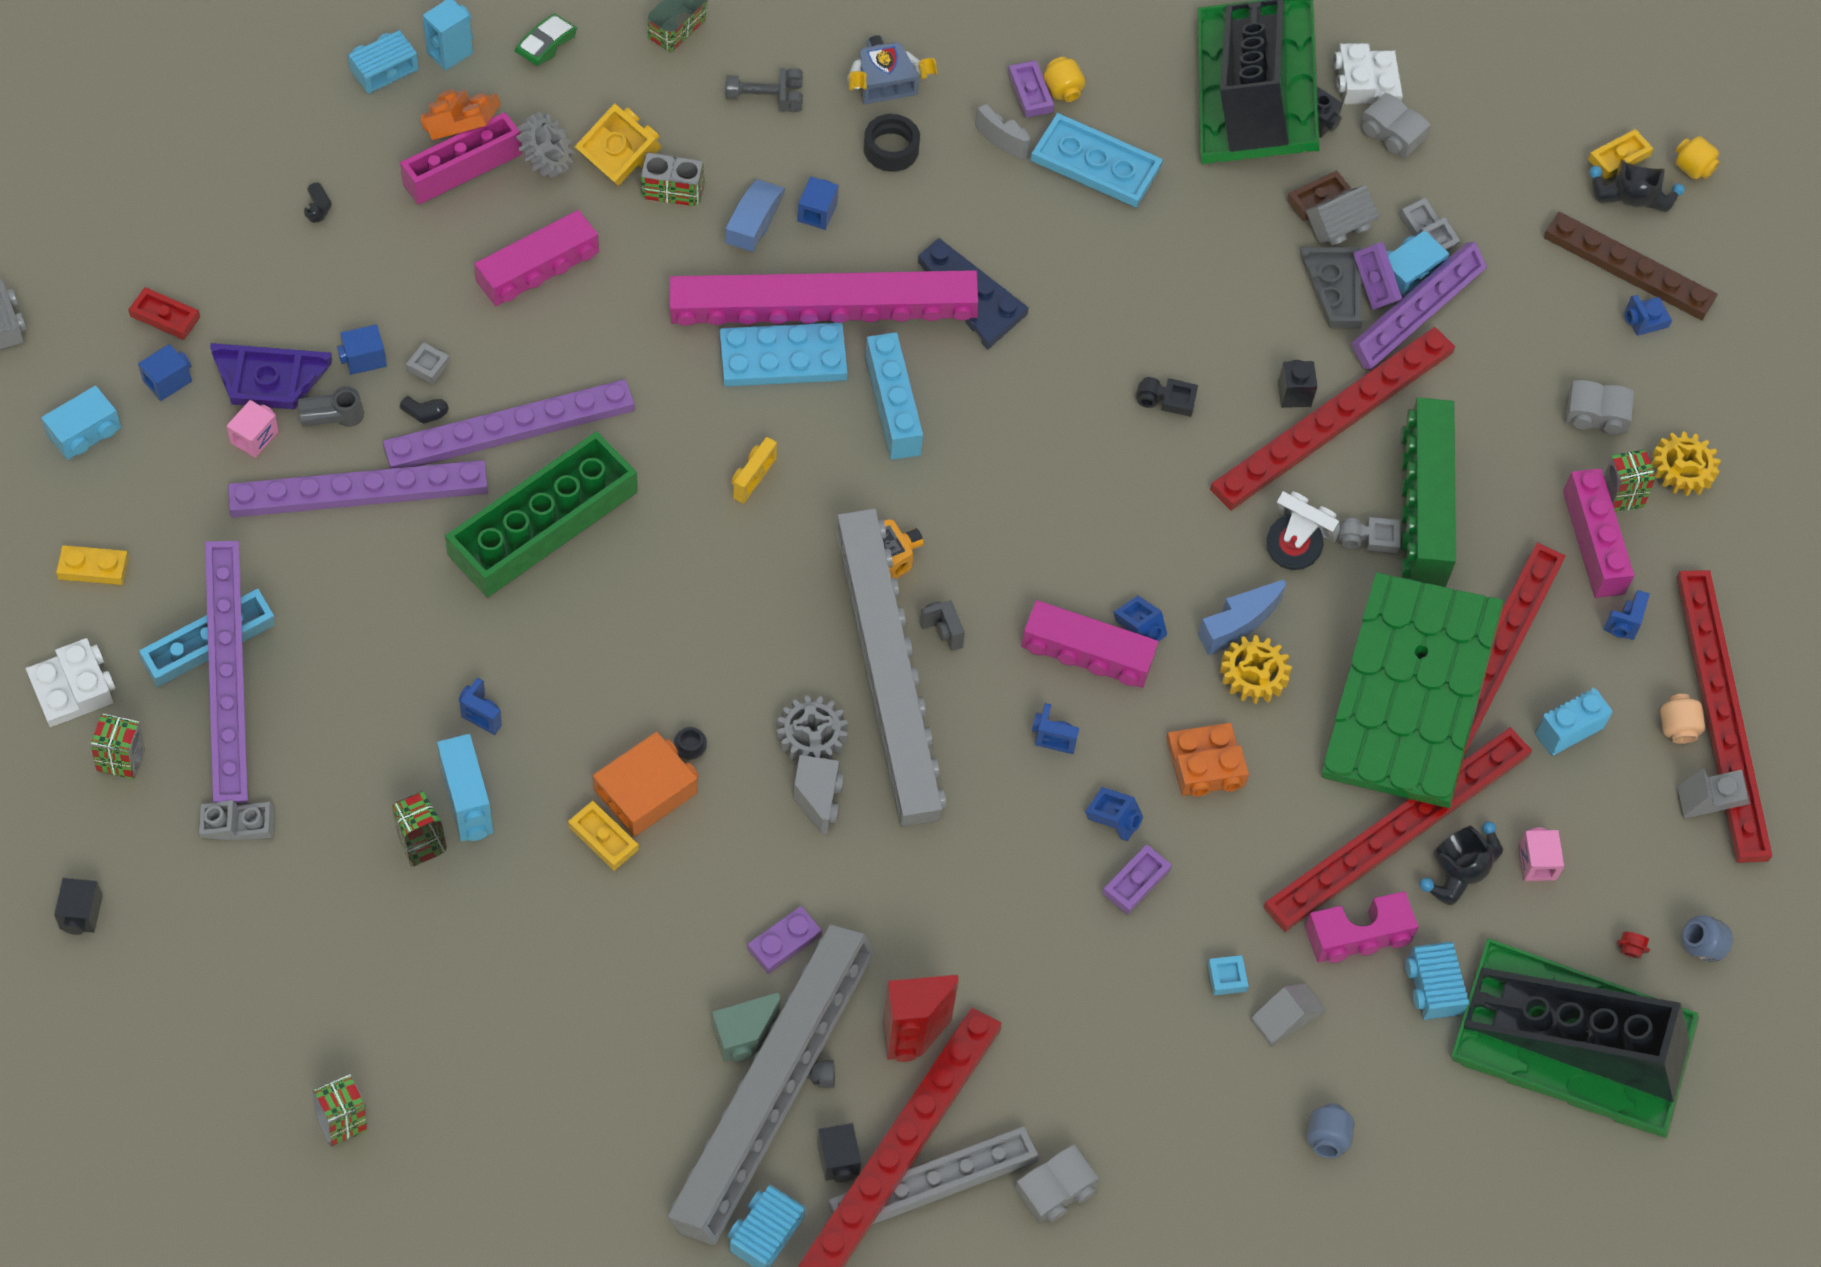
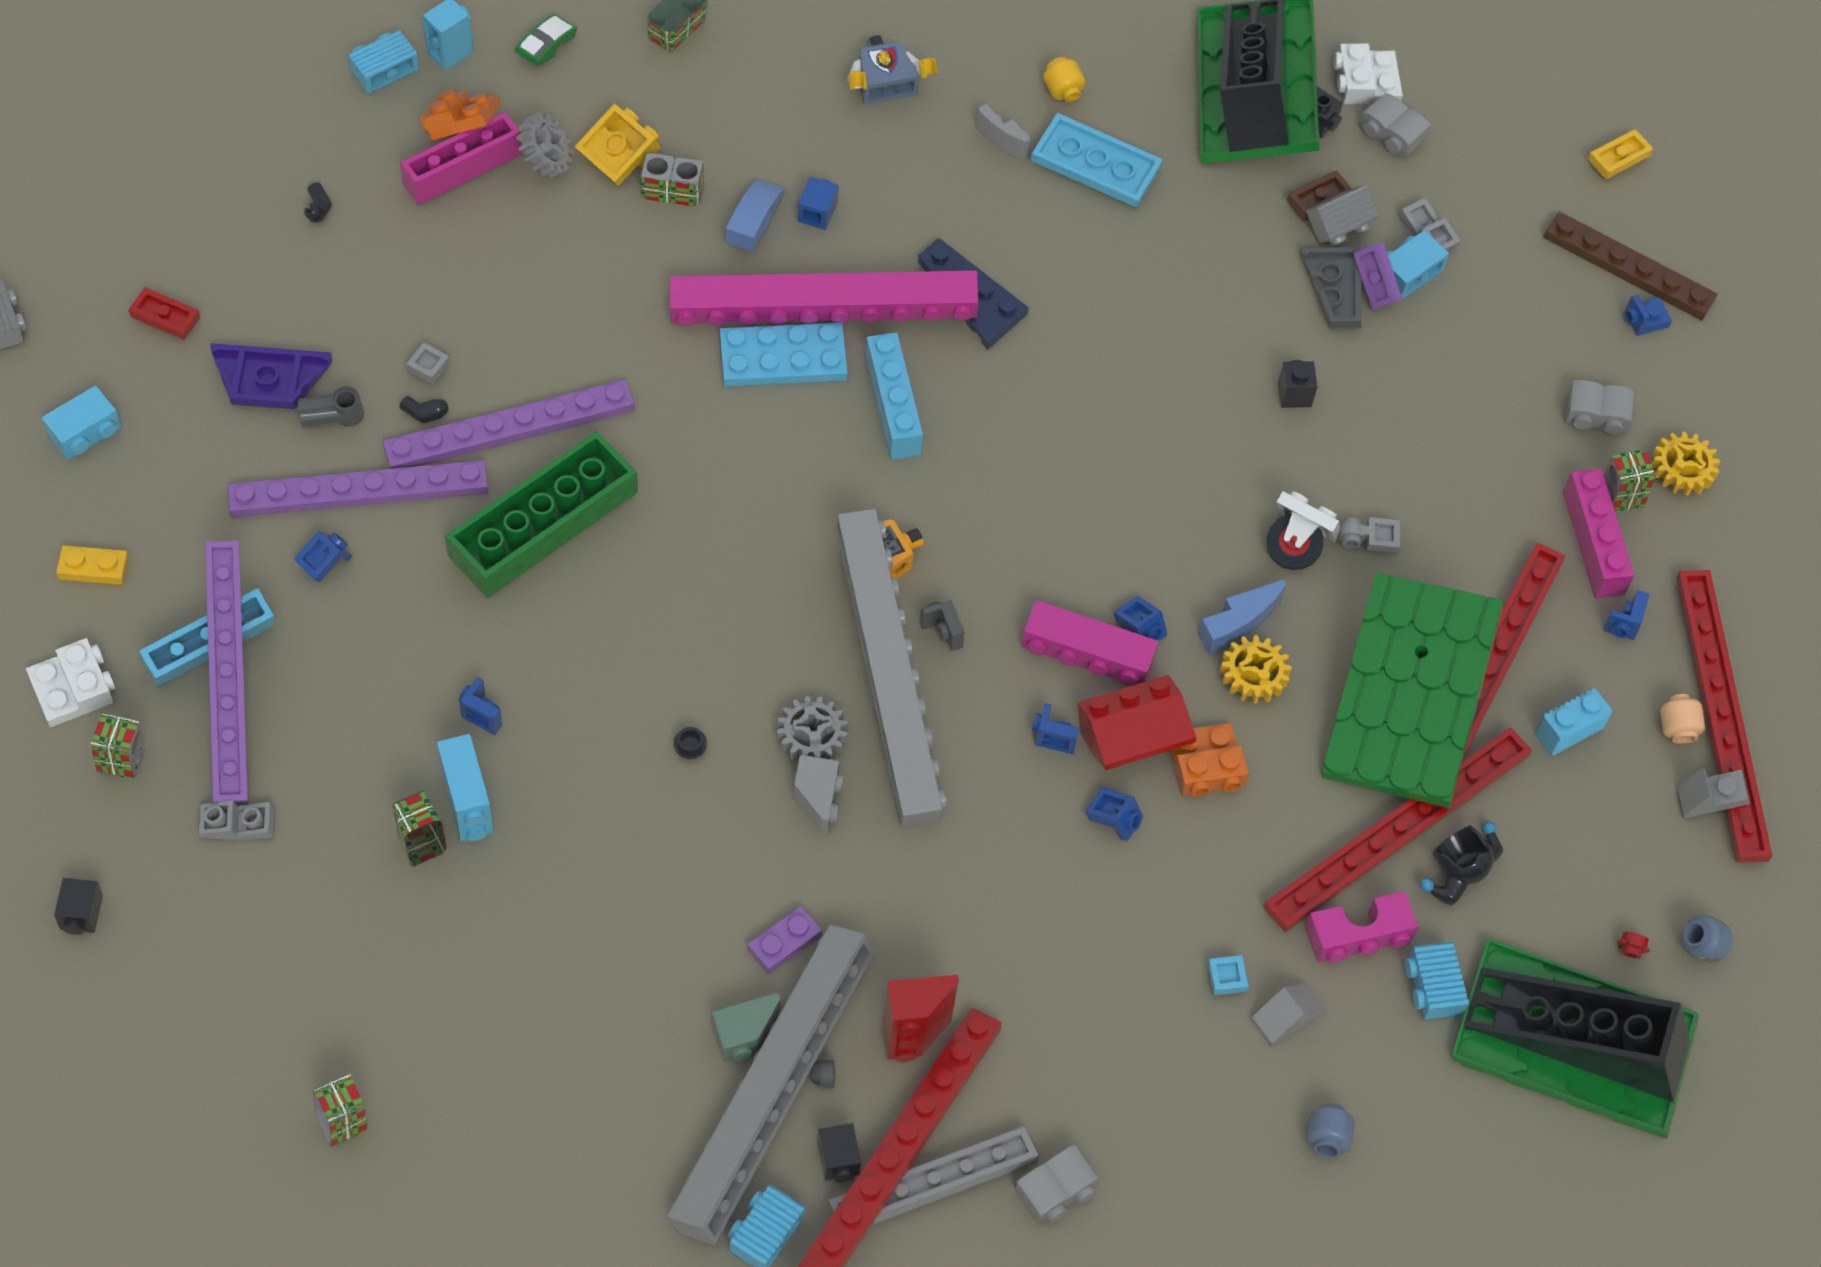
blue brick [138,344,192,401] -> none
bright pink brick [226,400,279,458] -> none
blue brick [337,324,387,375] -> none
dark pink brick [474,209,599,306] -> none
yellow plate [568,801,639,871] -> none
orange brick [592,732,699,837] -> none
dark grey bar [726,68,803,112] -> none
yellow plate [731,437,777,504] -> none
black tyre [864,114,920,172] -> none
medium lavender plate [1008,60,1054,118] -> none
medium lavender plate [1102,844,1172,915] -> none
black plate [1136,377,1198,417] -> none
red plate [1210,327,1456,511] -> none
medium lavender plate [1351,242,1487,369] -> none
green brick [1400,397,1456,587] -> none
bright pink brick [1518,827,1564,881] -> none
black piece [1589,159,1685,212] -> none
yellow head [1675,136,1720,180] -> none
none -> blue bracket [294,530,352,582]
none -> red slope [1078,675,1196,771]

